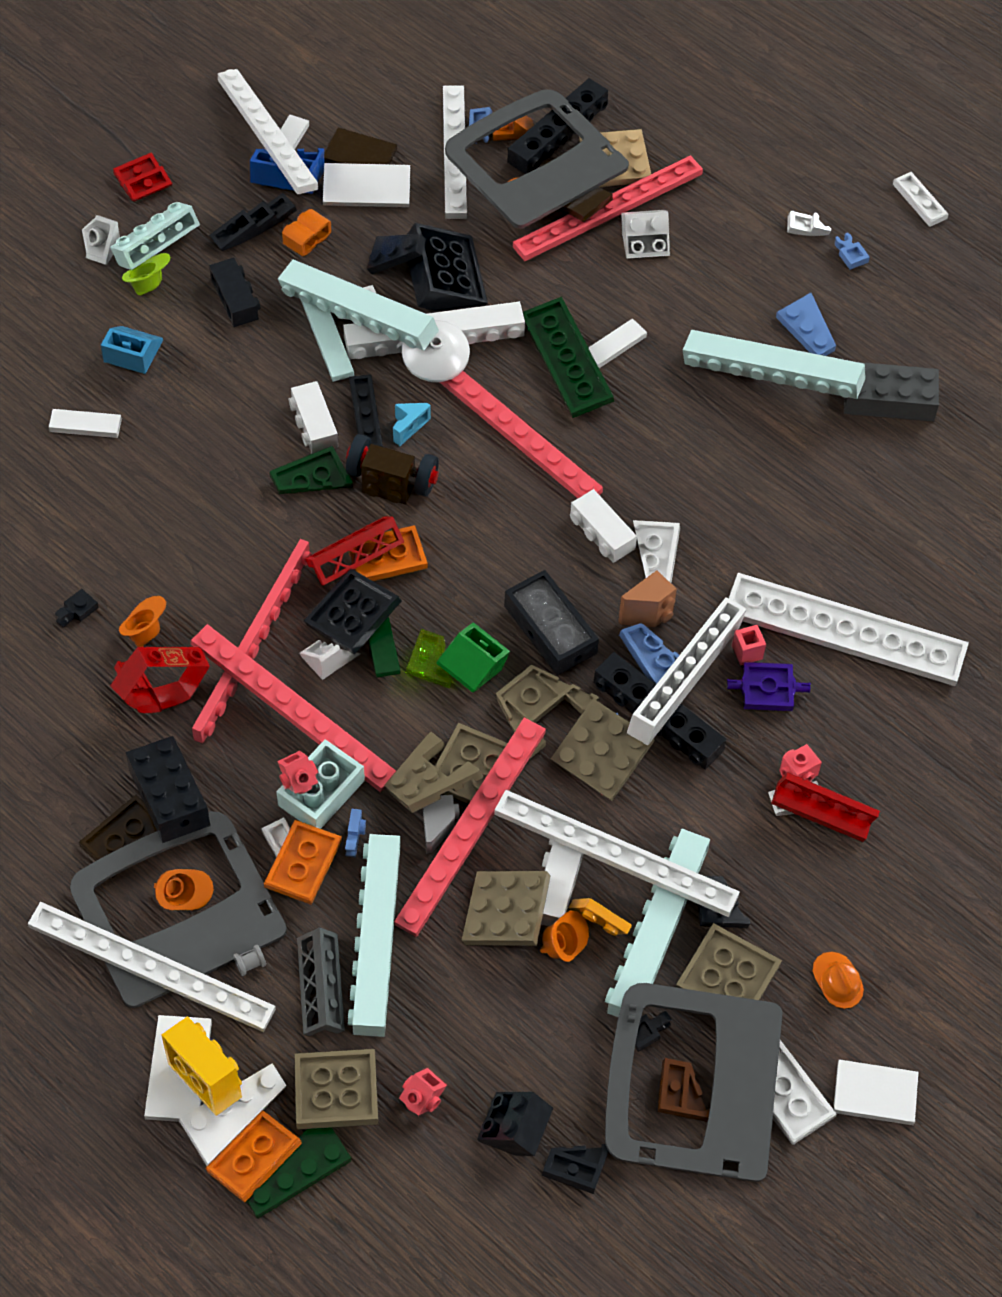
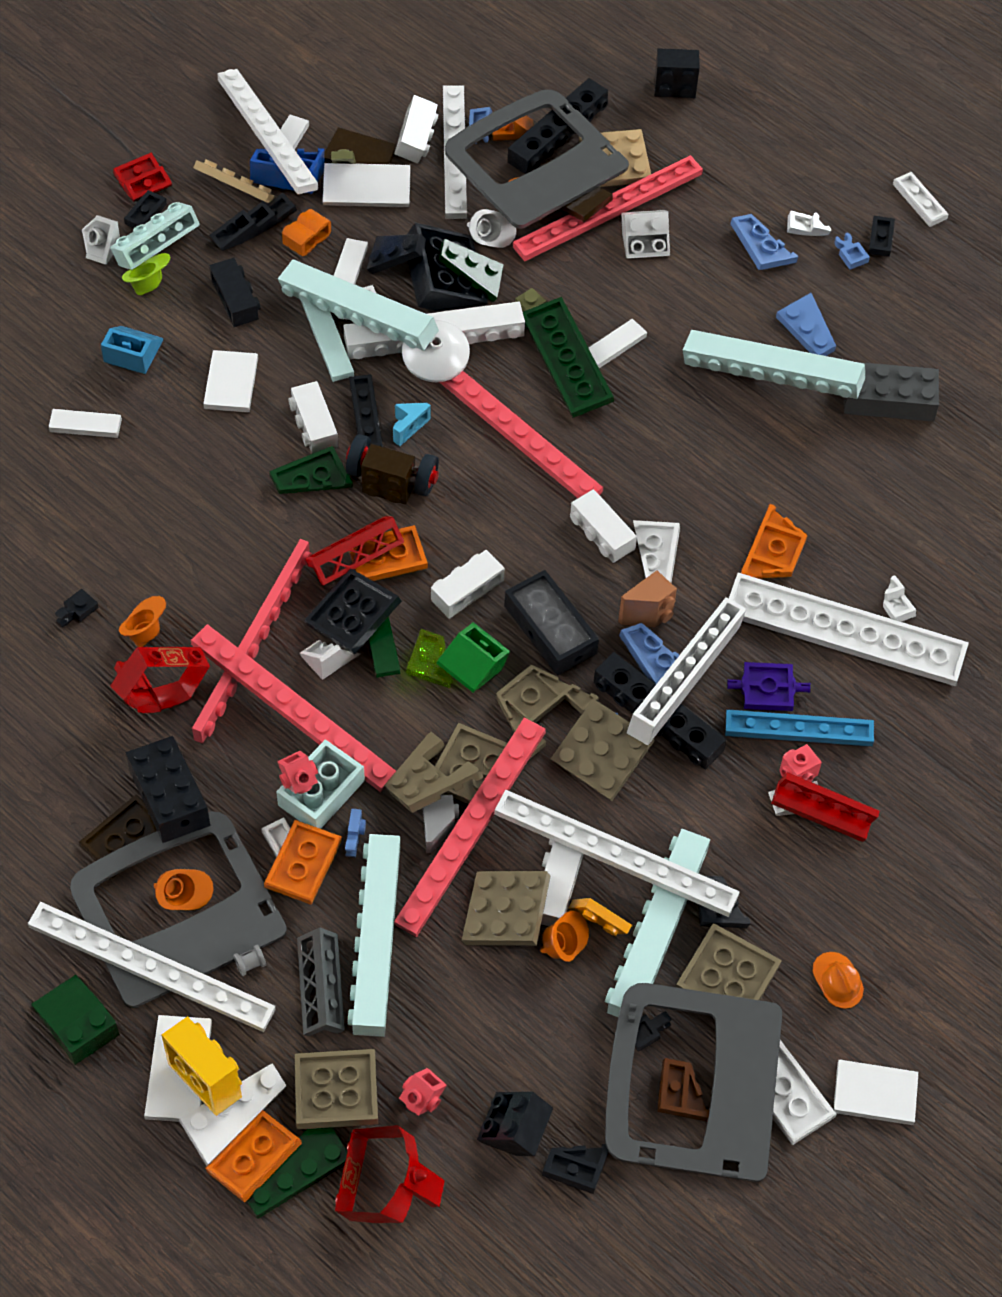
coral brick [732,625,766,666] -> none
none -> dark green slope [31,975,120,1065]
none -> black plate [124,190,167,228]
none -> tan plate [193,159,277,203]
none -> white tile [203,350,258,412]
none -> olive plate [331,149,356,164]
none -> white tile [334,238,368,285]
none -> red piece [335,1125,445,1223]
none -> white brick [394,95,438,164]
none -> white brick [431,550,505,619]
none -> wing [438,239,504,302]
none -> white piece [467,209,516,248]
none -> olive plate [515,288,546,312]
none -> black brick [654,48,700,98]
none -> dark azure plate [725,710,874,746]
none -> medium blue wing [730,214,799,270]
none -> orange wing [741,504,807,579]
none -> black plate [868,216,895,257]
none -> white slope [883,575,916,622]

